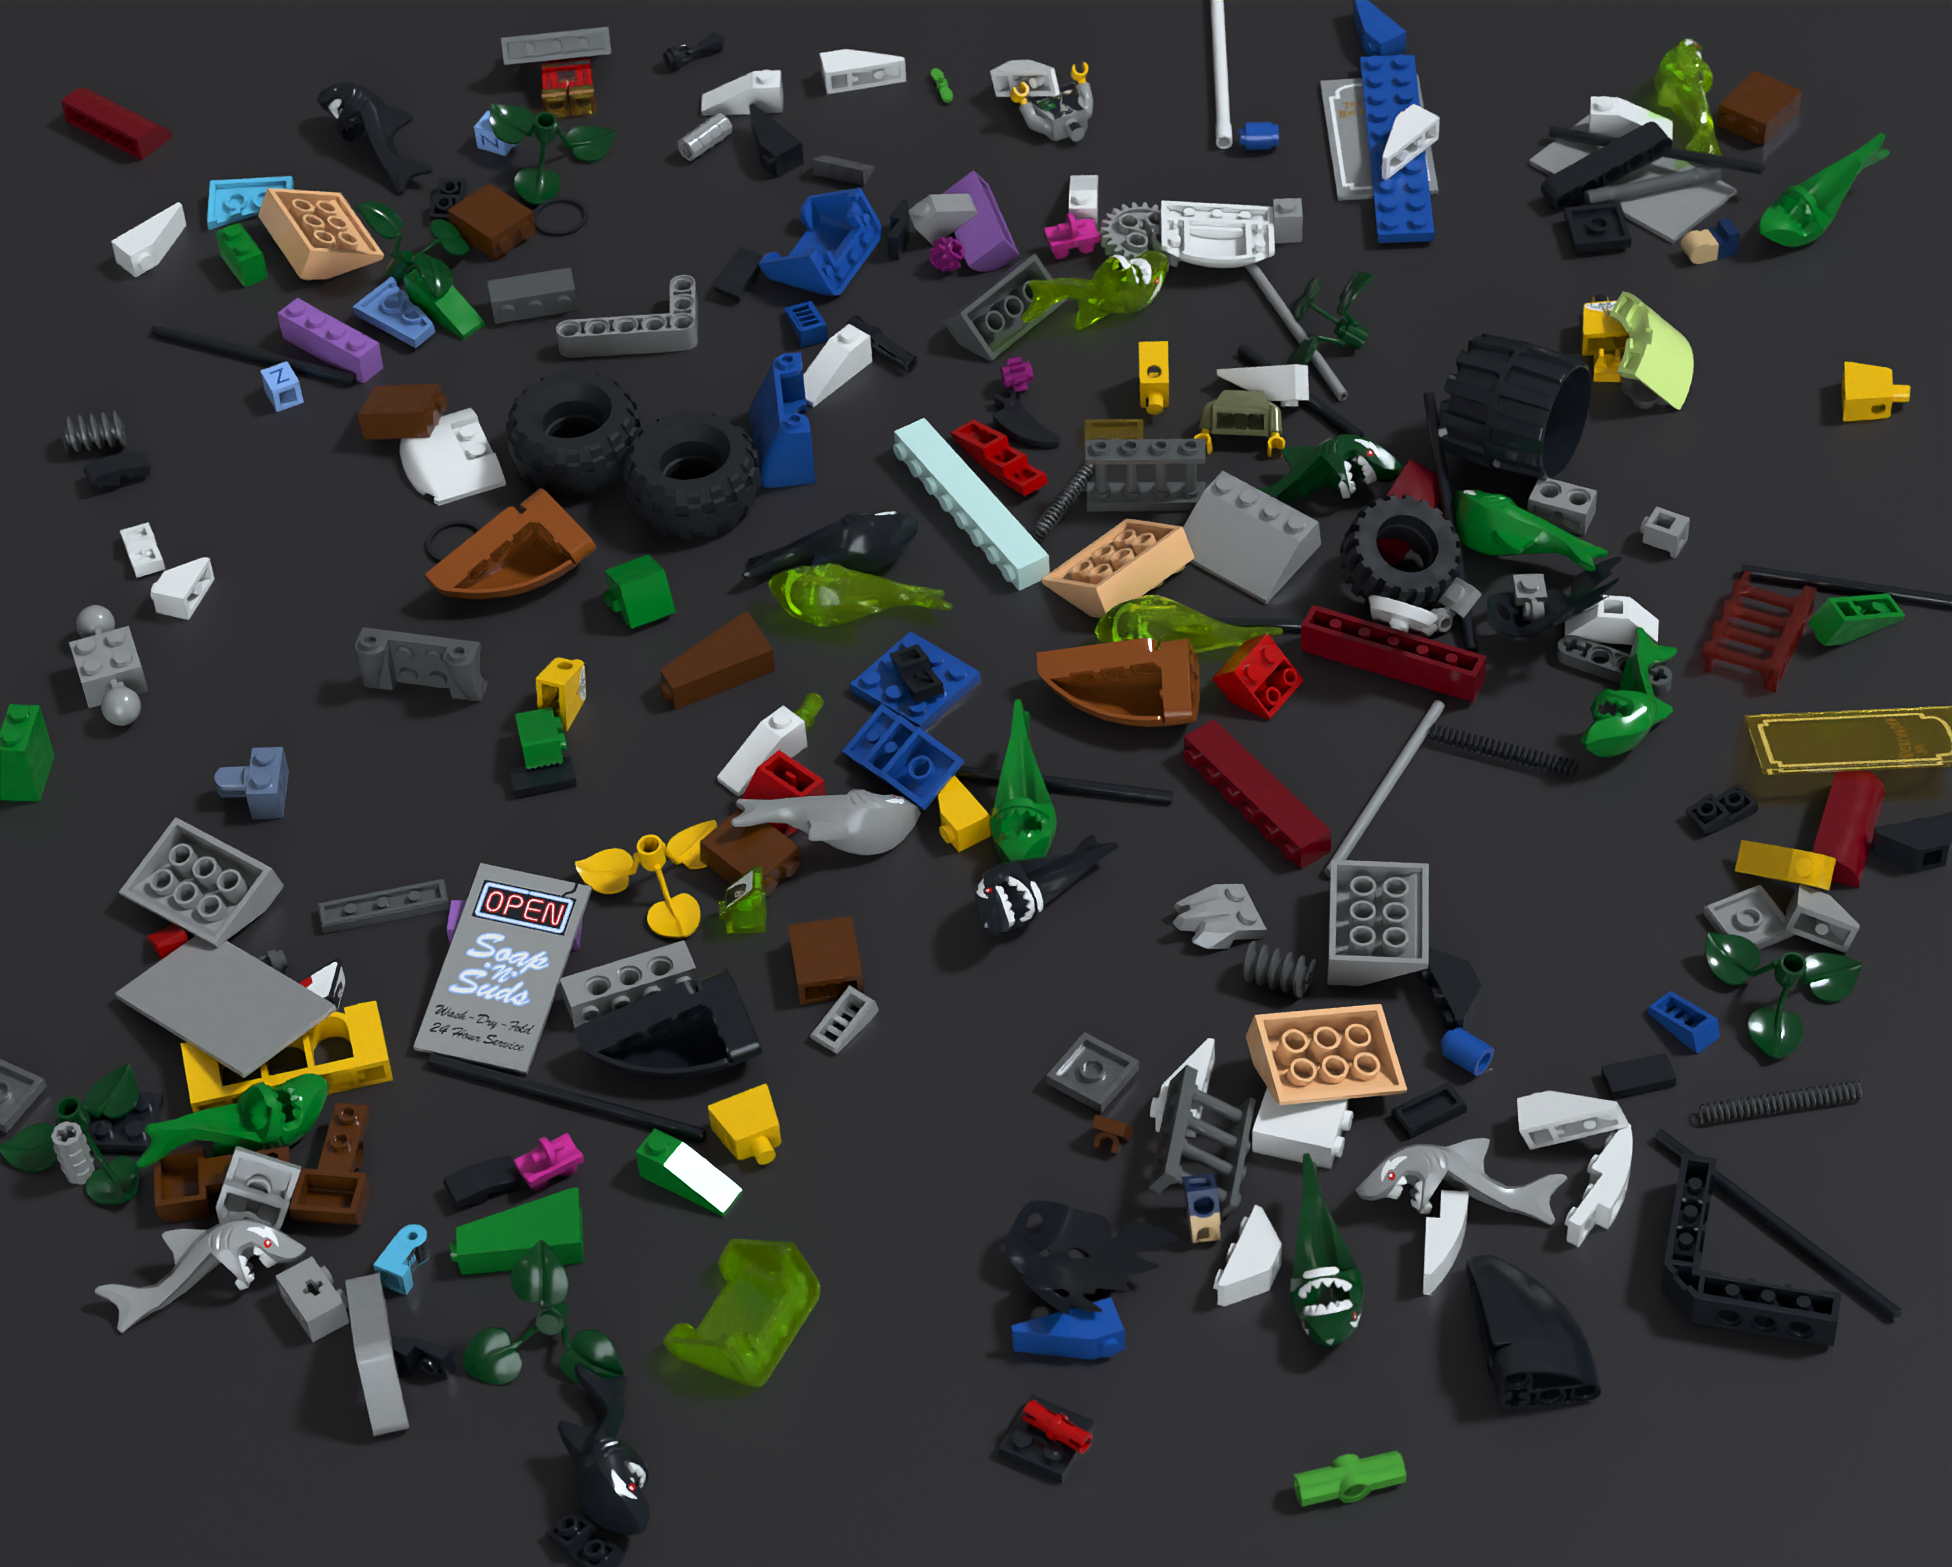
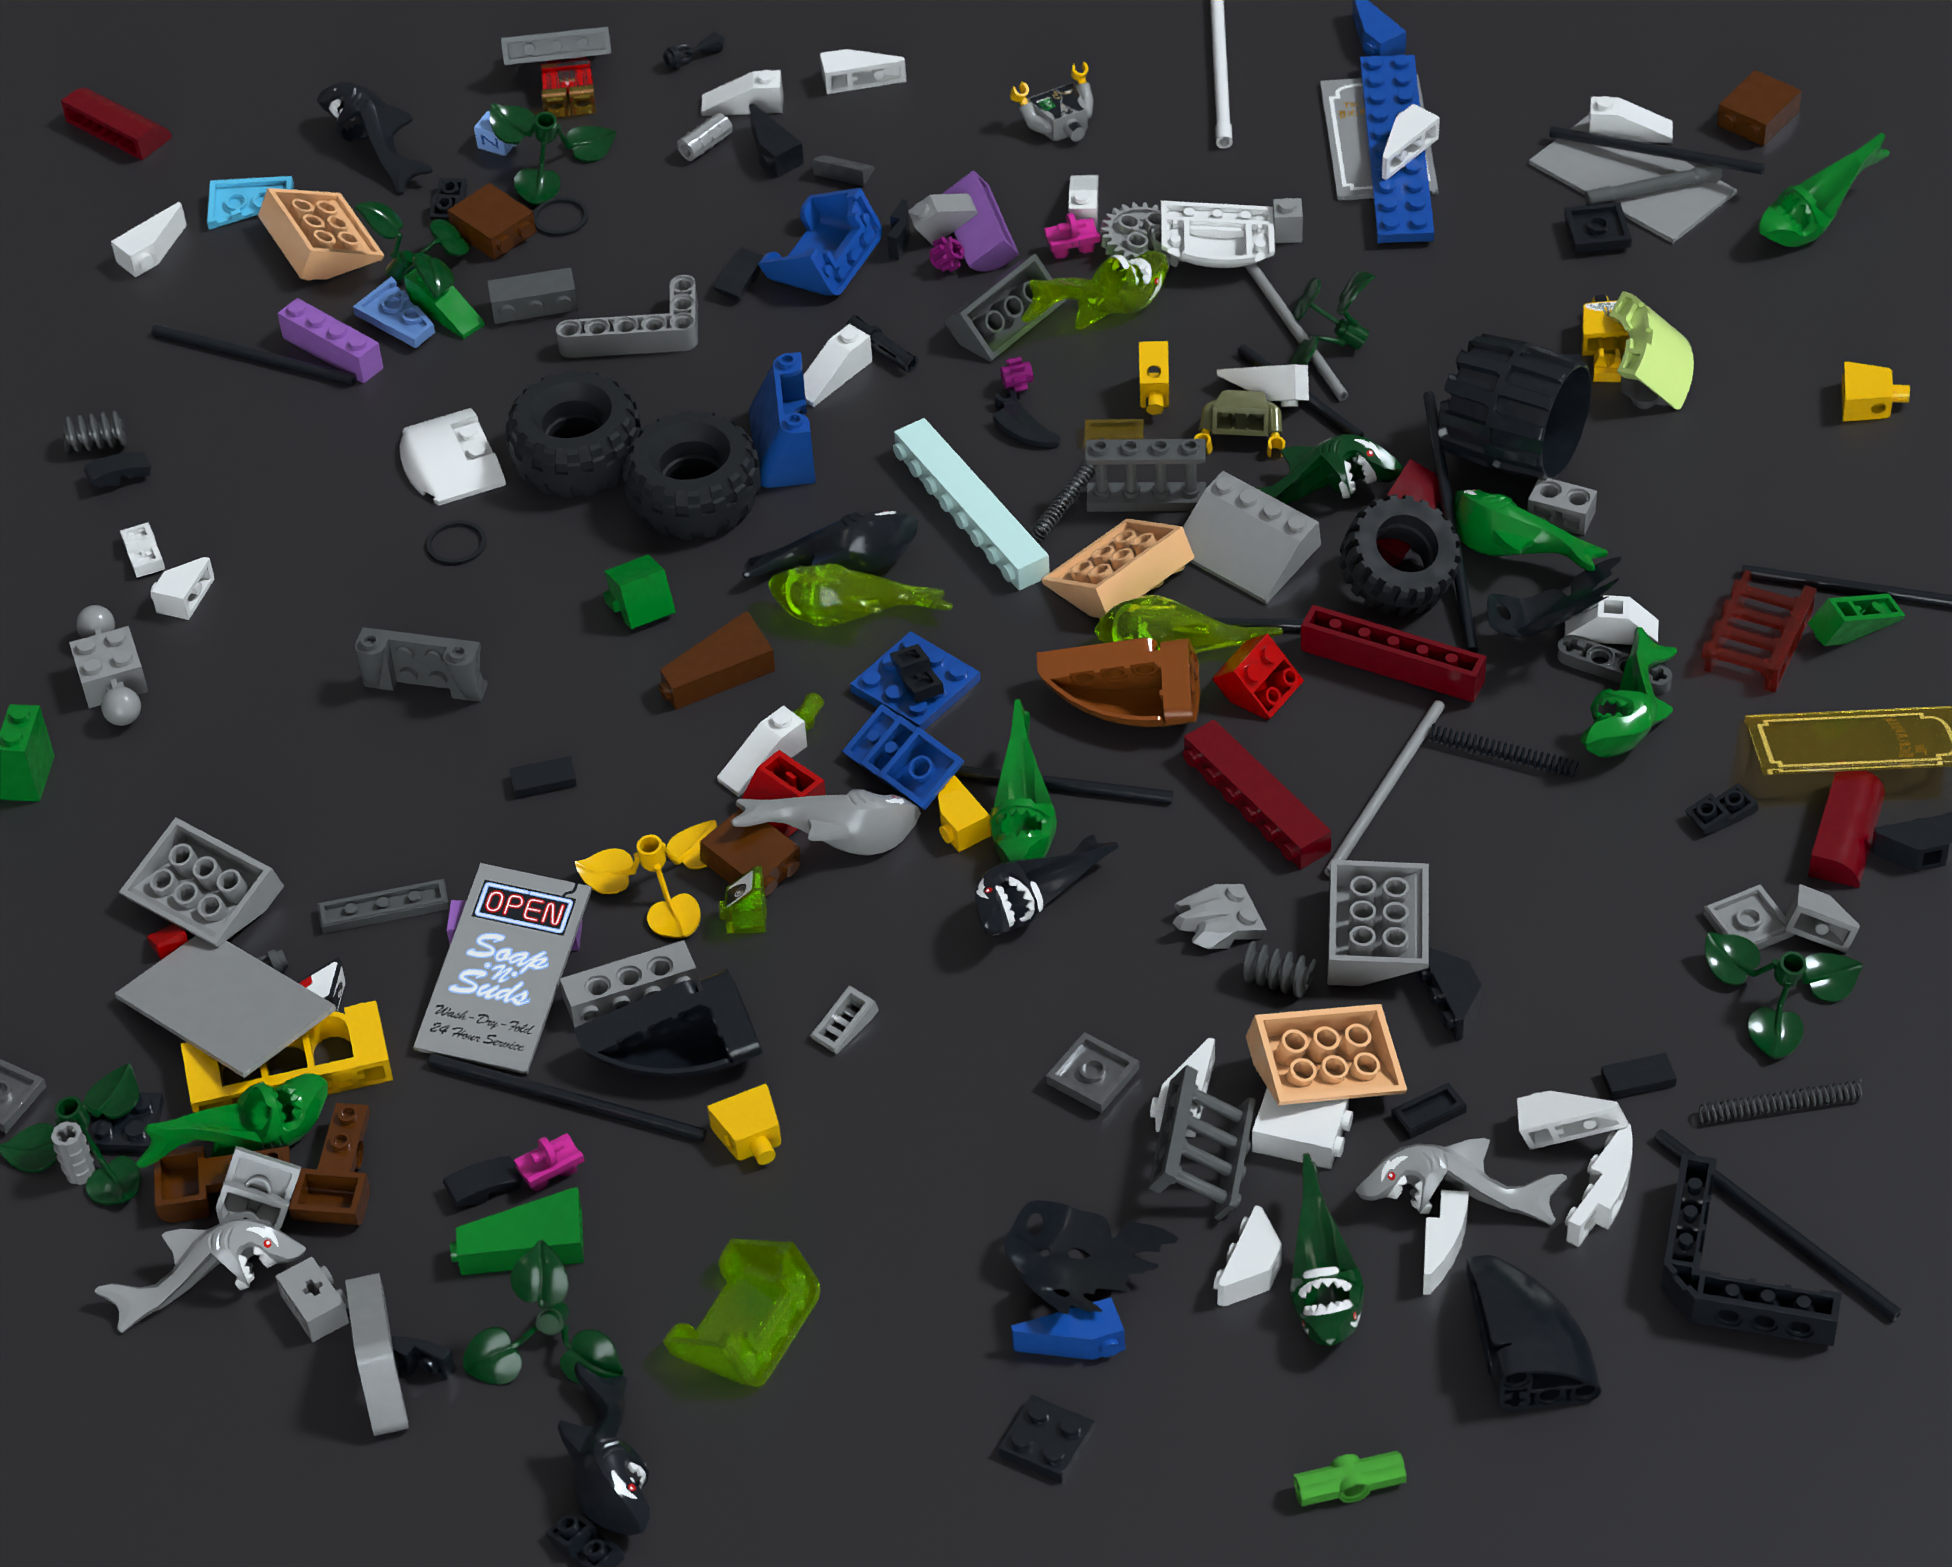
sand blue brick [214,747,289,819] -> none
green brick [216,223,268,287] -> none
light blue brick [260,361,304,412] -> none
reddish brown brick [357,383,447,440] -> none
medium azure leg [373,1224,430,1295] -> none
dark orange panel [424,488,597,600] -> none
green brick [515,707,567,770] -> none
yellow torso [536,657,587,732] -> none
slope [636,1128,743,1217] -> none
blue slope [784,301,828,348] -> none
reddish brown brick [788,916,865,1005] -> none
bright green piece [931,68,953,103] -> none
red slope [951,419,1048,496] -> none
white slope [990,60,1060,97] -> none
red pin [1021,1399,1093,1454] -> none
reddish brown tile [1092,1114,1134,1154] -> none
dark blue leg [1182,1173,1221,1244] -> none
blue brick [1239,122,1279,150] -> none
white plate [1368,595,1439,637] -> none
light grey plate [1430,577,1482,633] -> none
blue brick [1441,1027,1494,1076] -> none
light grey plate [1512,574,1547,623] -> none
black beam [1540,122,1672,212] -> none
light grey brick [1640,506,1690,558] -> none
blue slope [1647,991,1720,1053] -> none
clear neon green piece [1654,38,1722,156] -> none
leg [1680,217,1740,264] -> none
yellow slope [1735,840,1836,891] -> none

